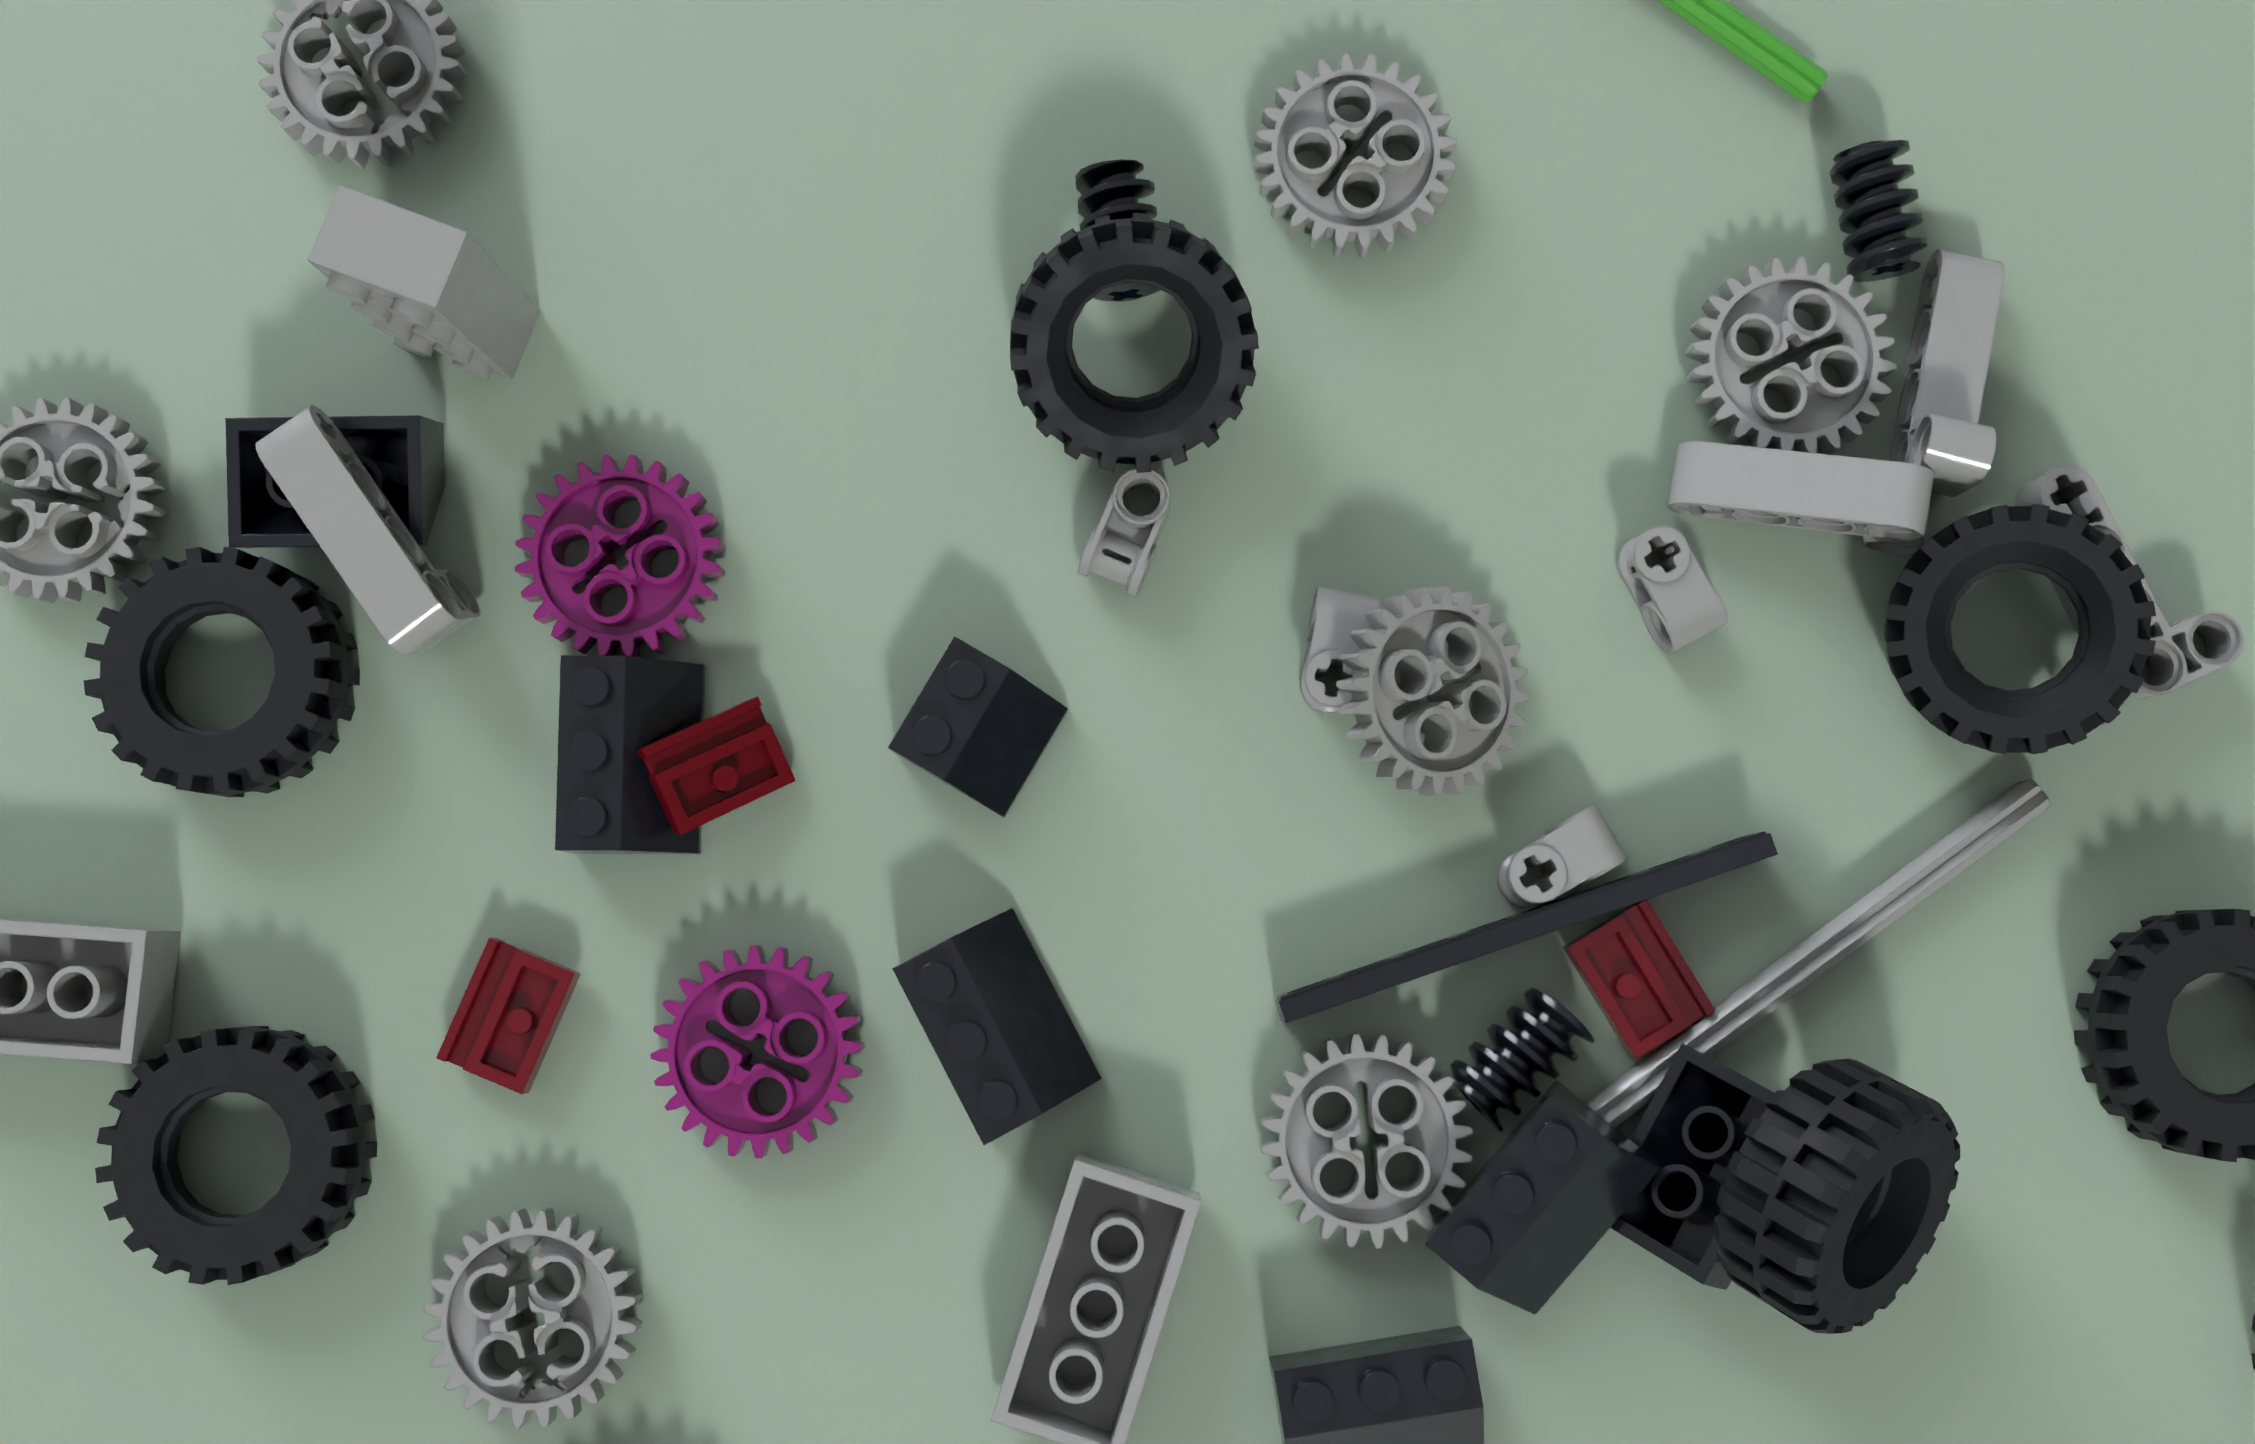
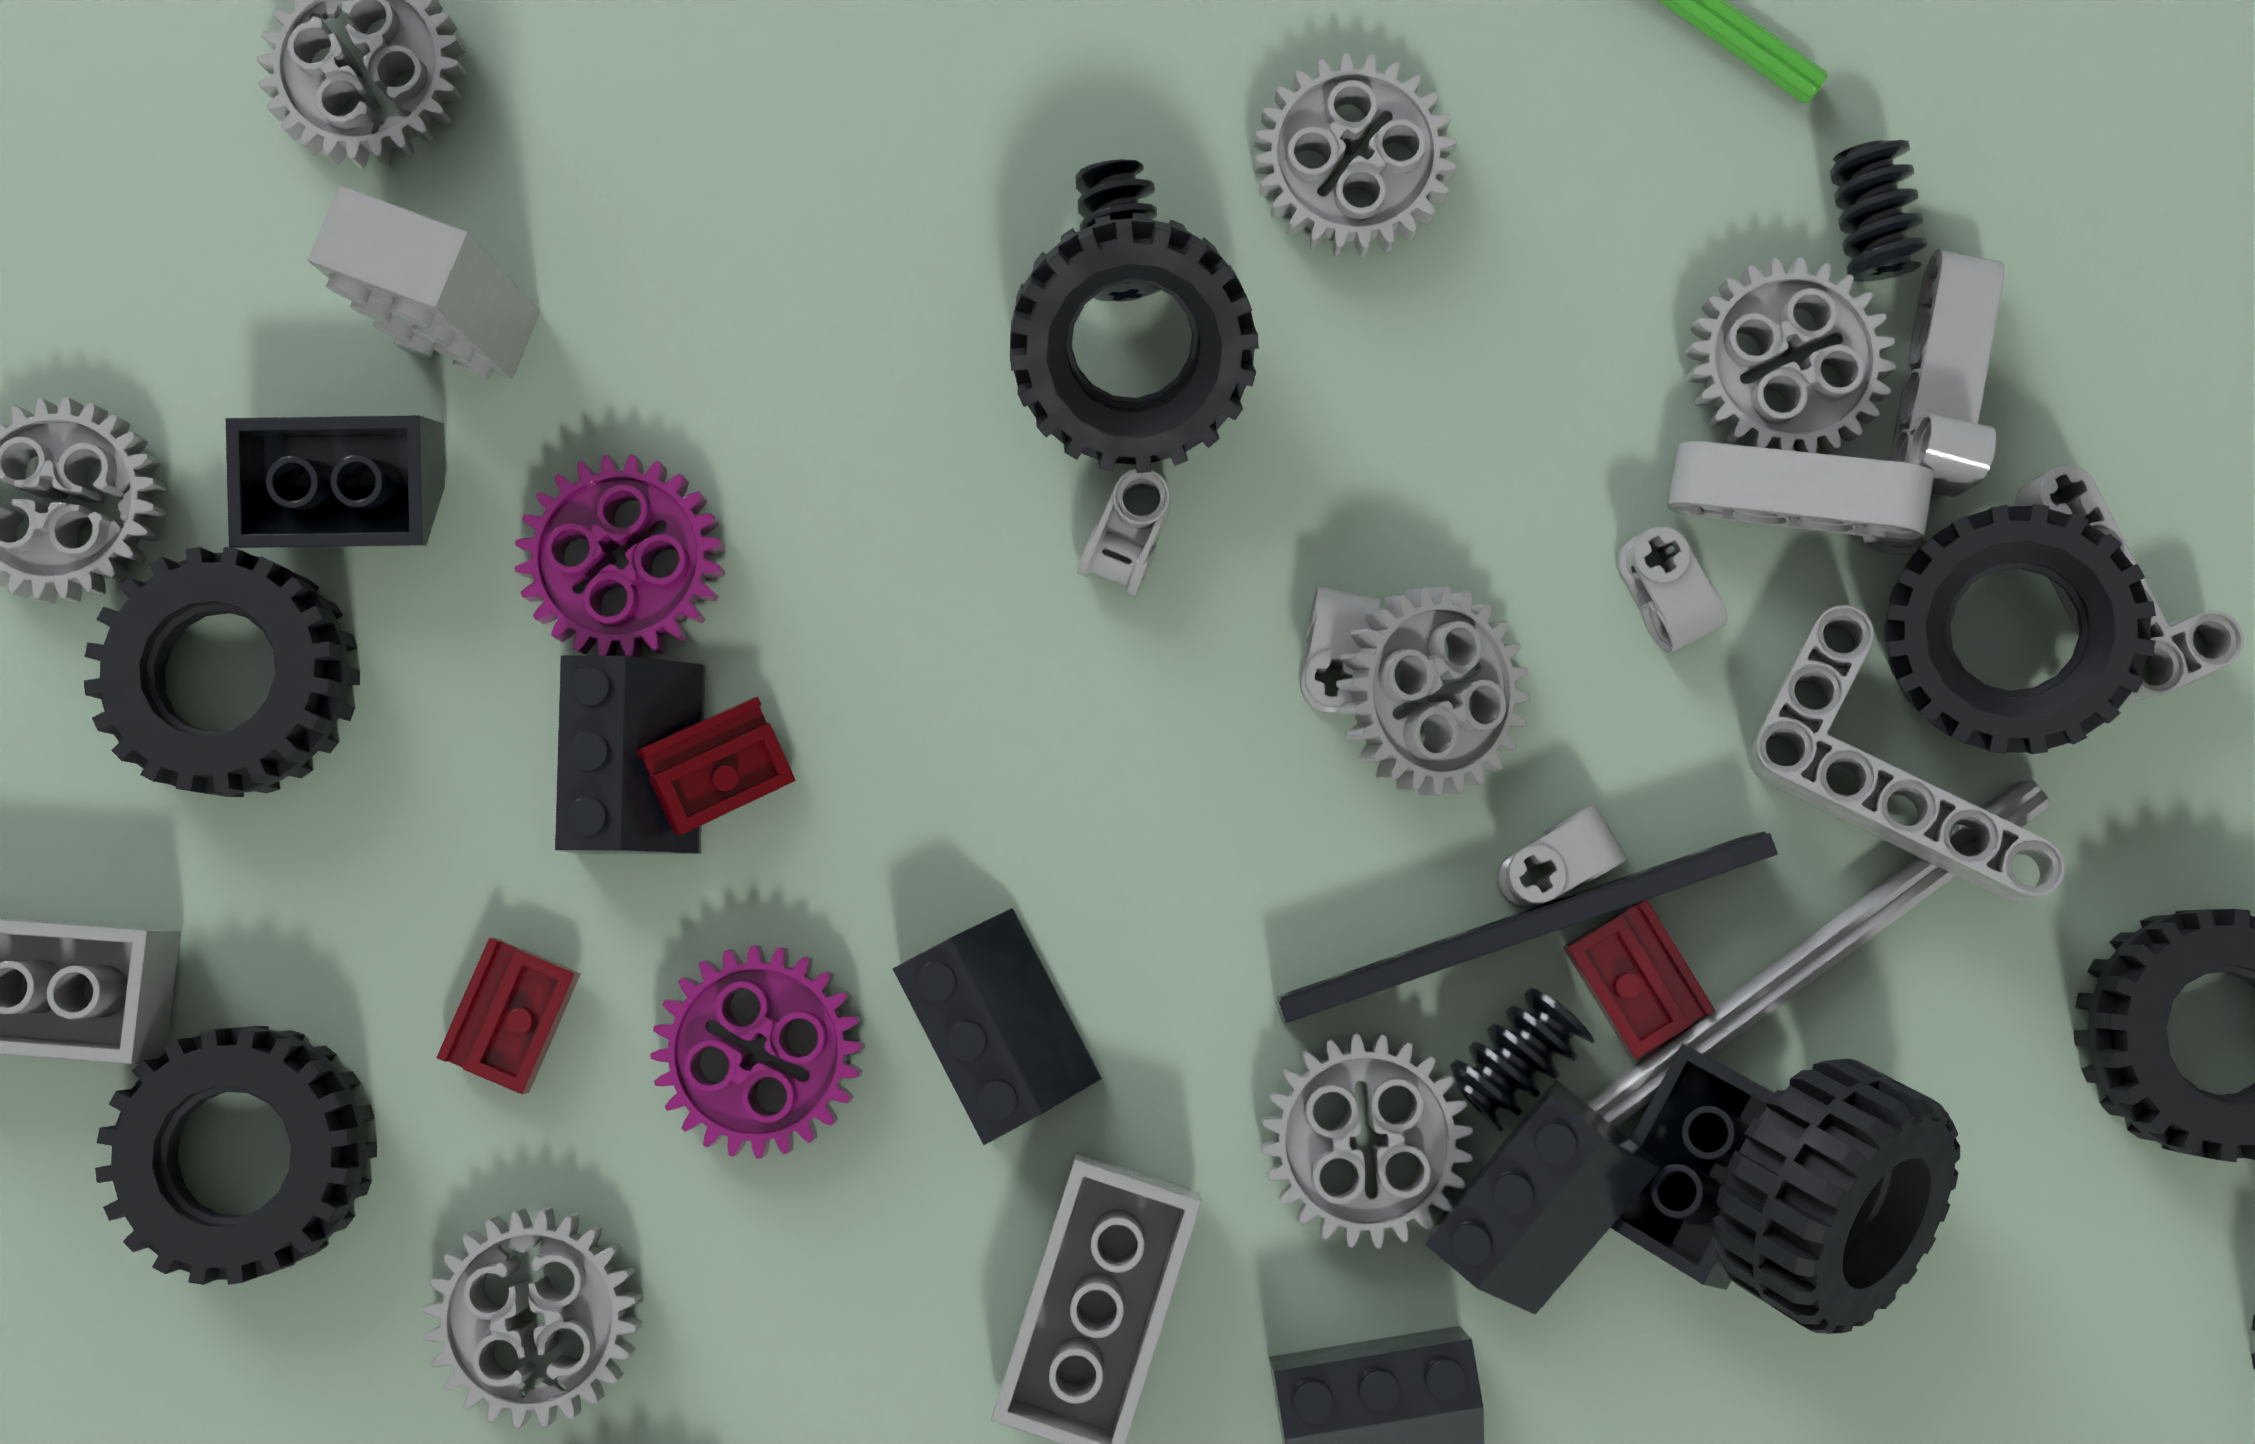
light grey beam [256,405,481,655] -> none
black slope [888,636,1068,818] -> none
none -> light grey beam [1748,605,2066,903]

